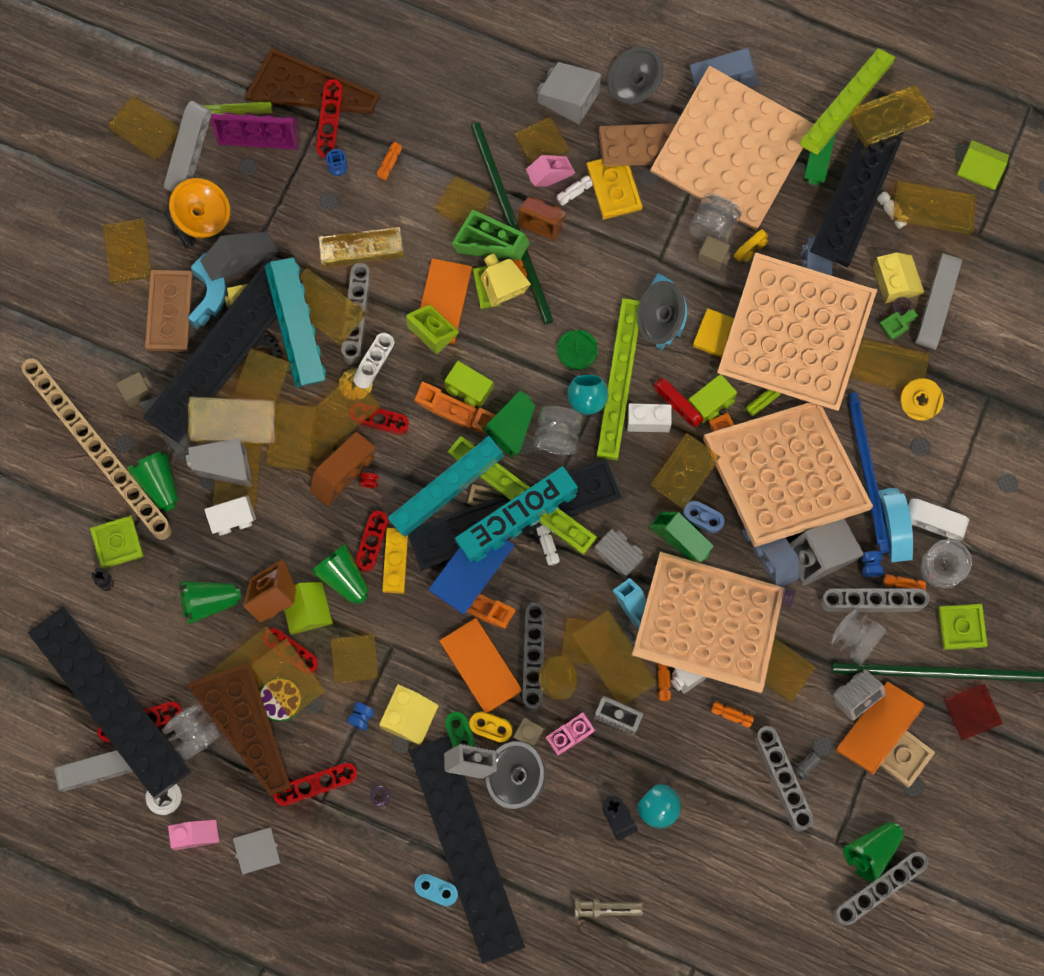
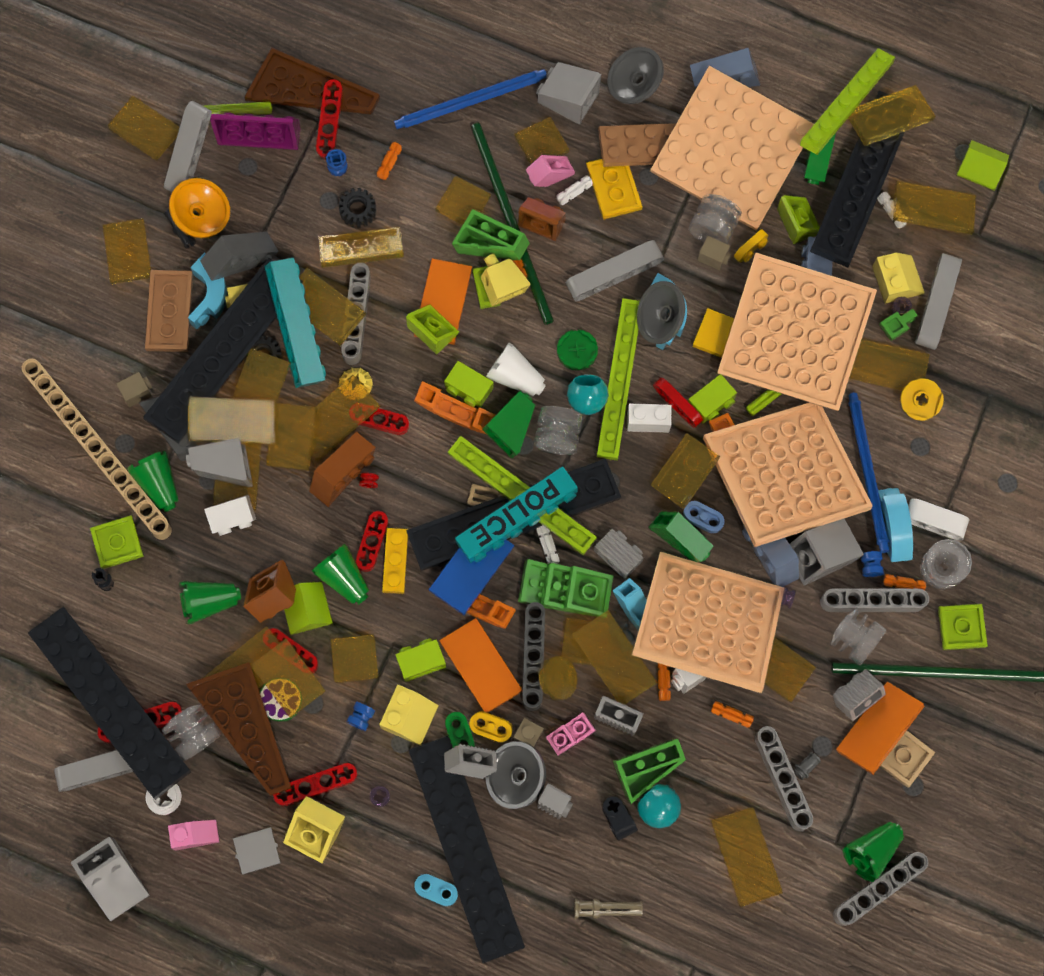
white beam [353,333,394,388] -> none
teal brick [388,436,504,538] -> none
clear red tile [943,684,1003,741] -> none
none -> light grey slope [71,836,150,921]
none -> light yellow slope [283,796,345,863]
none -> black tyre [339,188,376,228]
none -> blue piece [394,69,547,129]
none -> lime piece [395,638,446,682]
none -> white cone [486,342,546,396]
none -> bright green slope [518,559,613,618]
none -> light grey brick [537,783,573,820]
none -> light grey beam [565,240,664,301]
none -> bright green wedge [613,738,686,804]
none -> clear yellow tile [711,807,783,907]
none -> lime slope [777,195,820,244]

